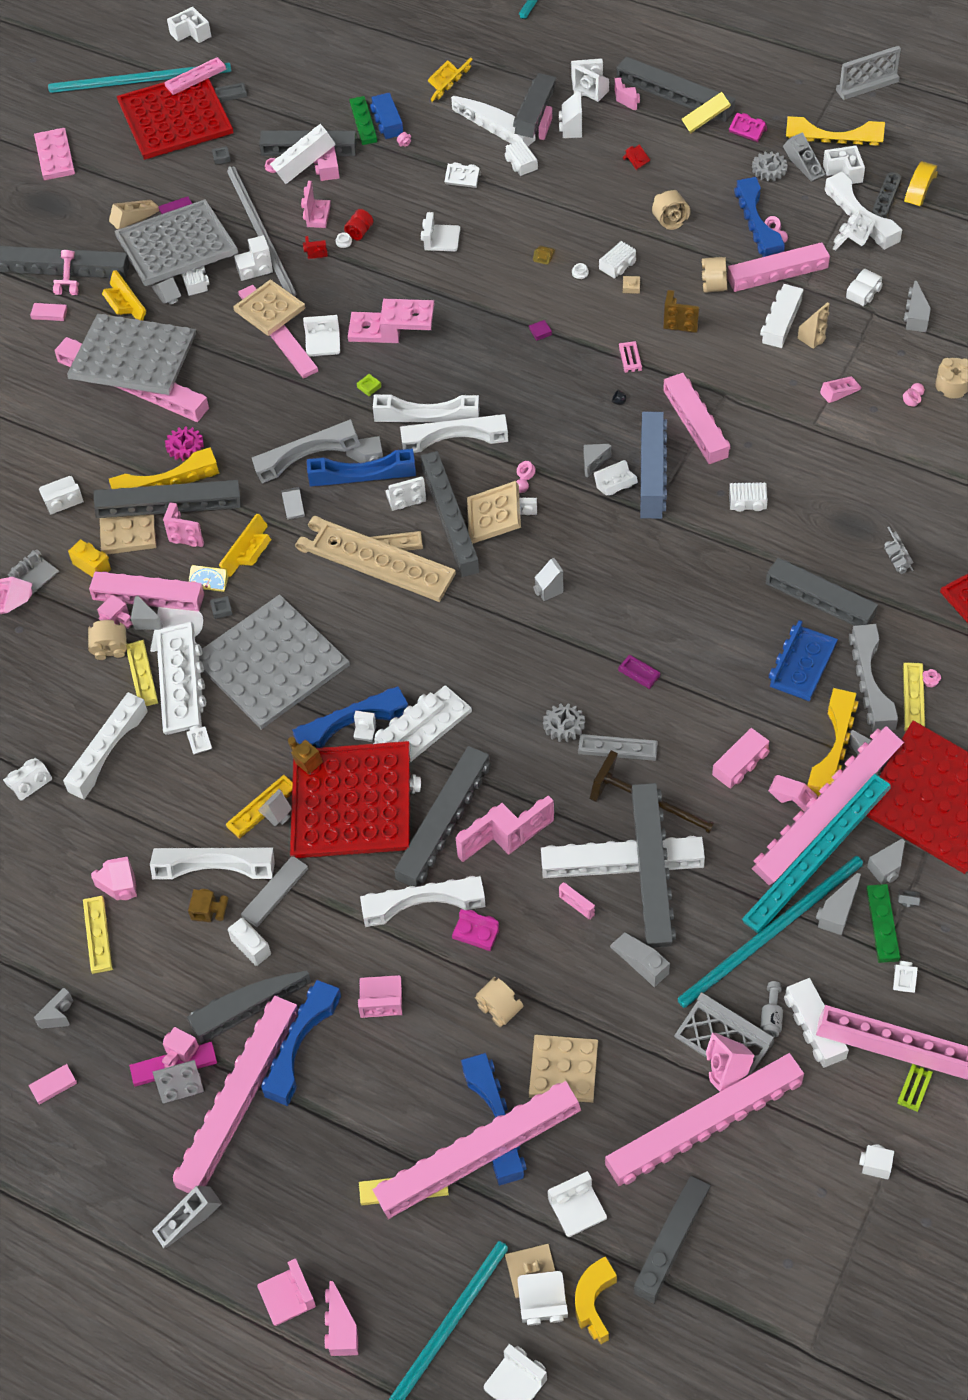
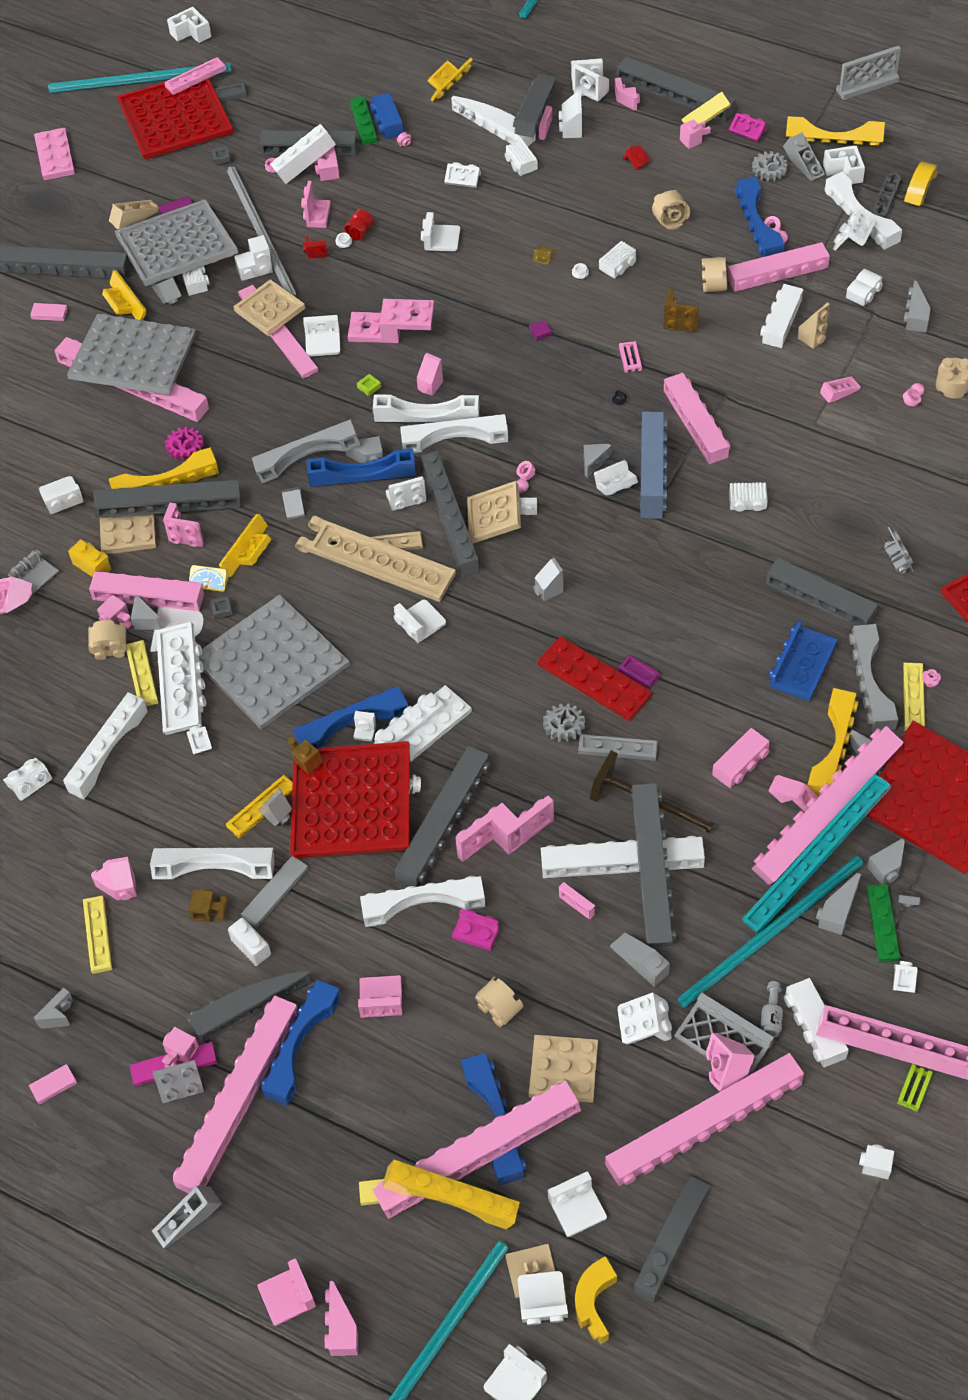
bright pink bar [53,250,79,295] -> none
tan plate [623,276,640,294] -> none
none -> yellow arch [382,1160,520,1230]
none -> white bracket [394,600,446,643]
none -> bright pink slope [417,353,443,396]
none -> red plate [538,636,652,722]
none -> white bracket [618,993,672,1045]
none -> bright pink brick [680,119,711,149]

